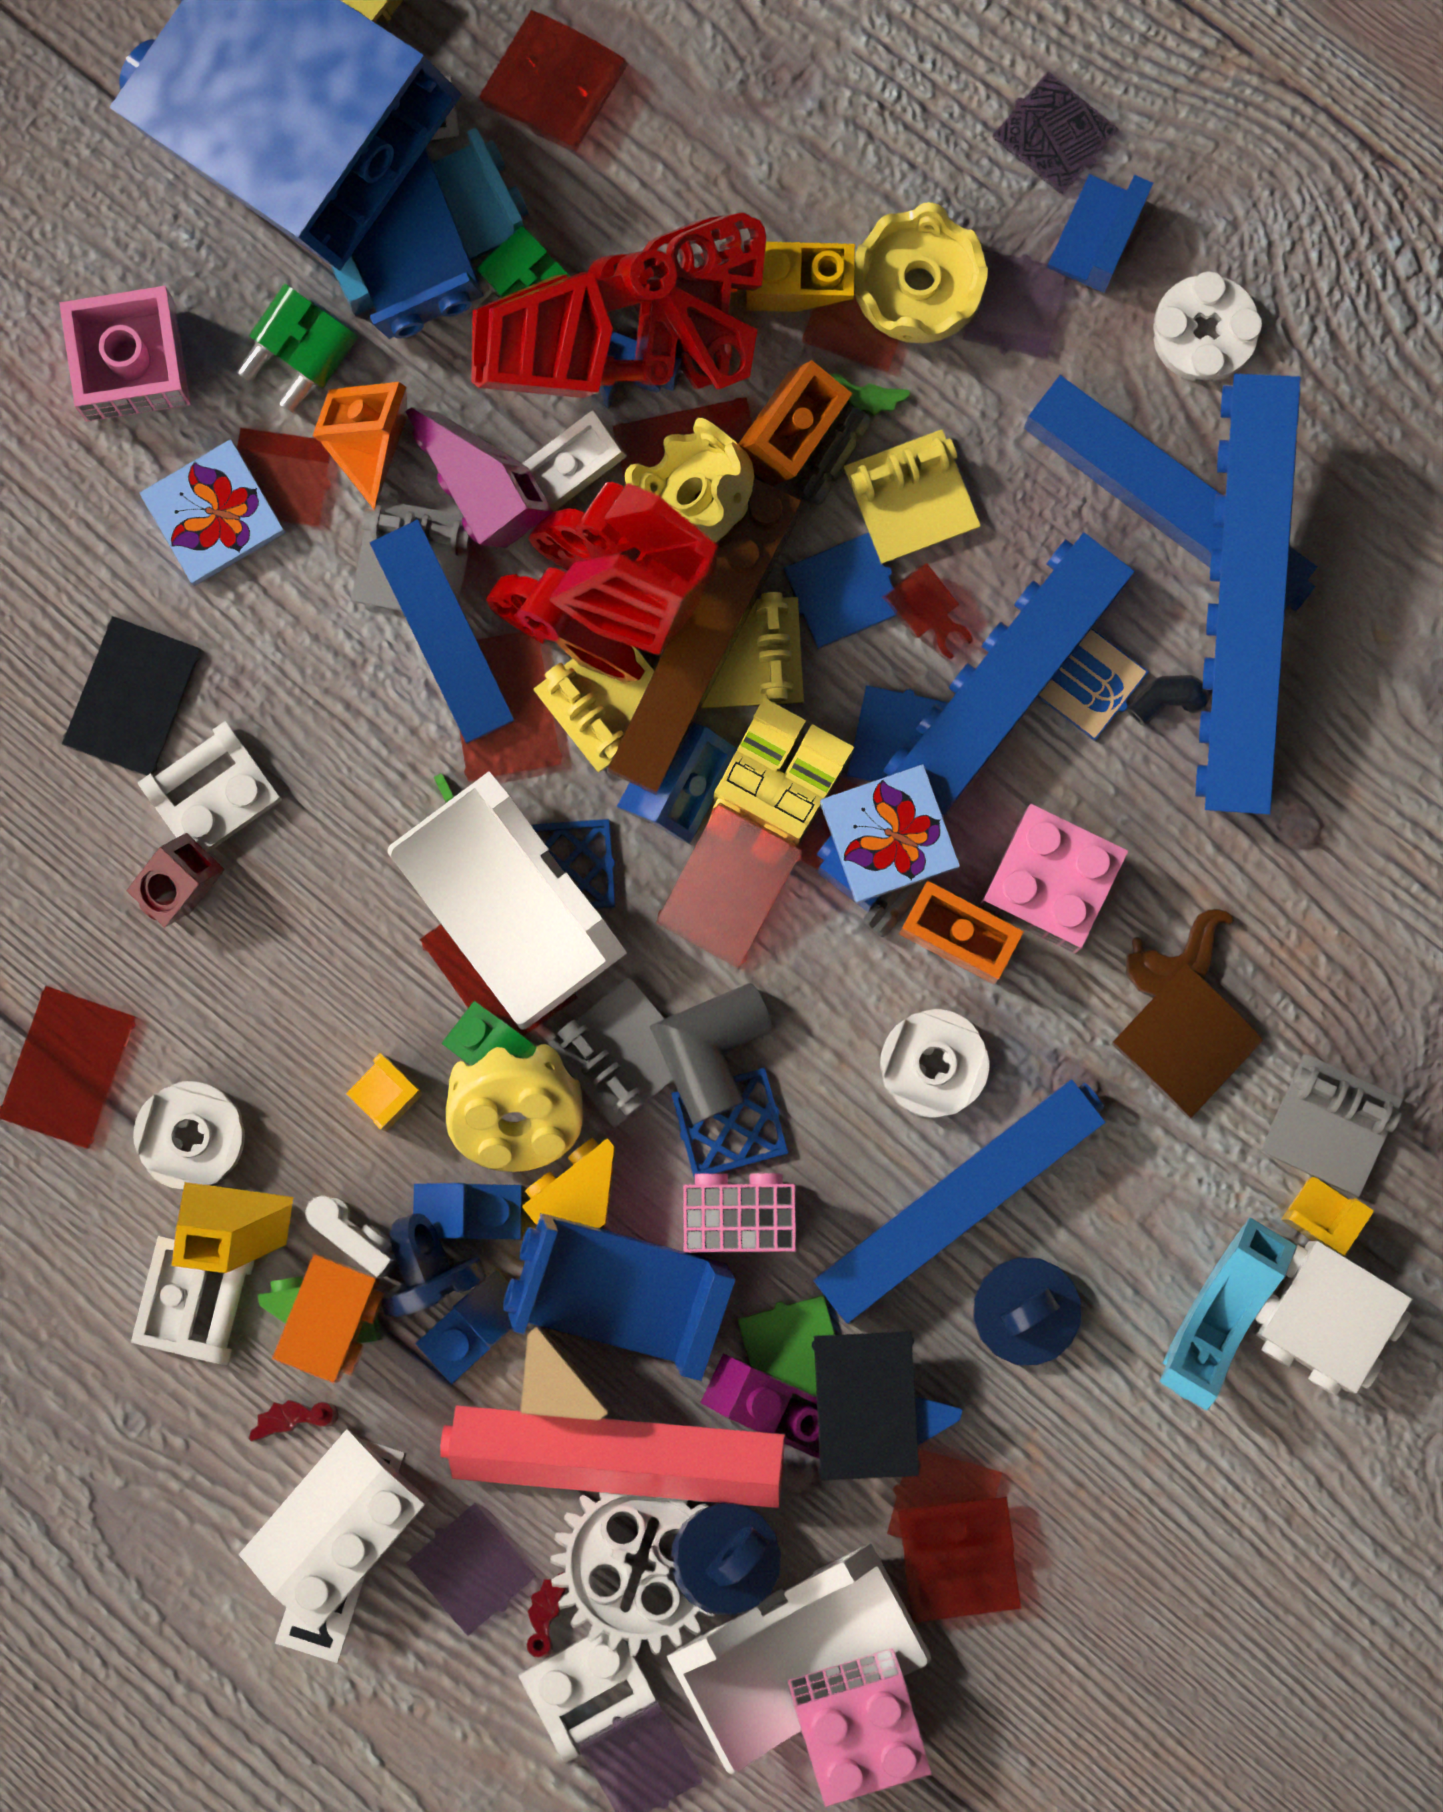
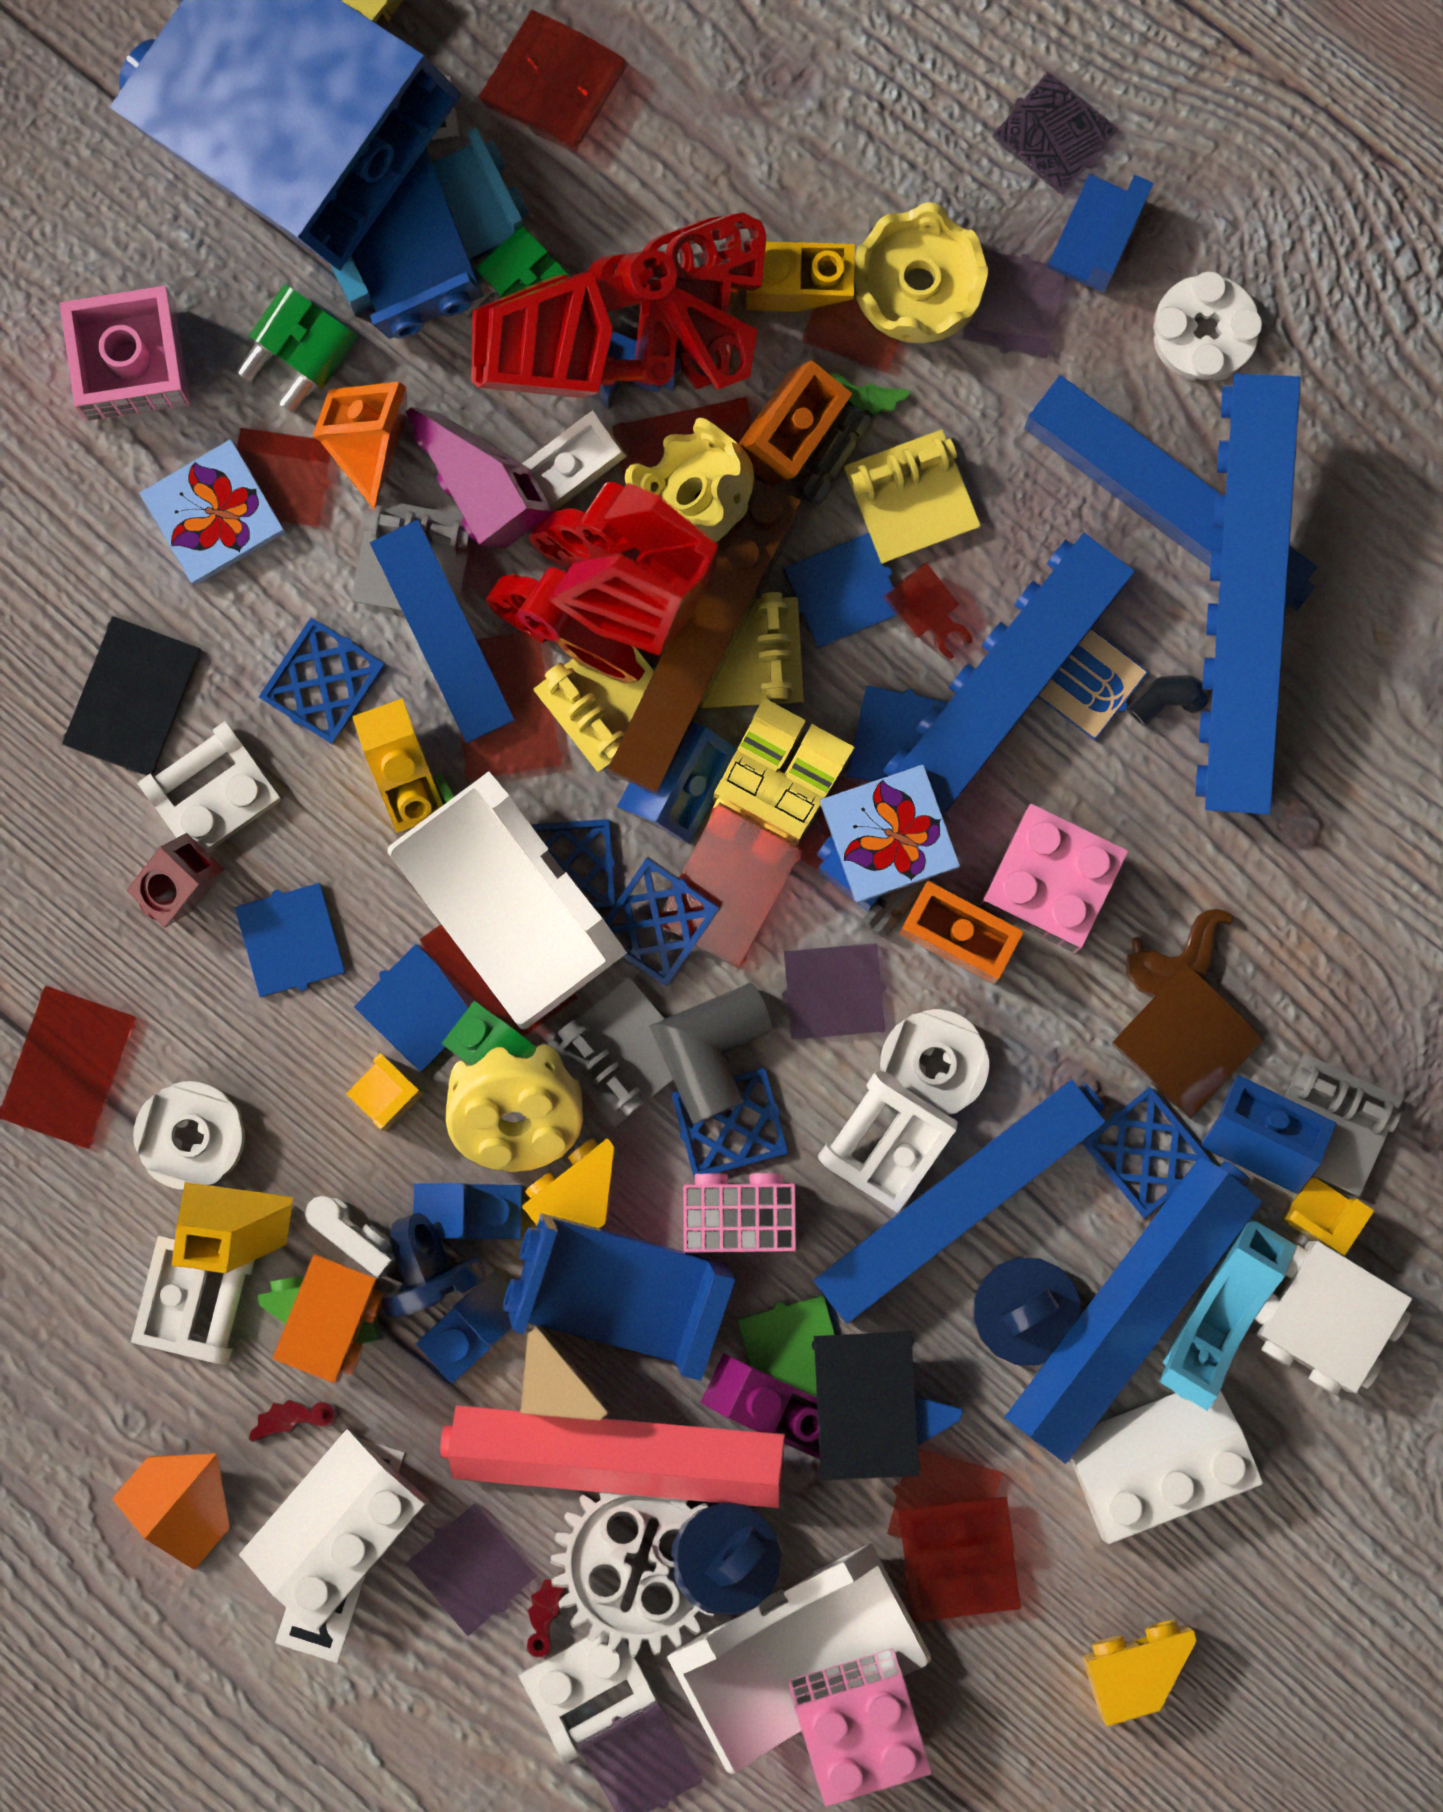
none -> orange slope [112,1453,231,1570]
none -> blue piece [234,883,346,998]
none -> blue window [258,617,385,745]
none -> yellow slope [352,698,443,833]
none -> blue piece [354,944,474,1073]
none -> blue window [604,857,721,987]
none -> clear purple piece [782,943,886,1040]
none -> white plate [818,1070,958,1213]
none -> blue brick [1004,1157,1262,1464]
none -> white slope [1070,1390,1263,1544]
none -> blue window [1081,1087,1212,1219]
none -> yellow slope [1082,1619,1197,1727]
none -> blue panel [1200,1075,1336,1194]

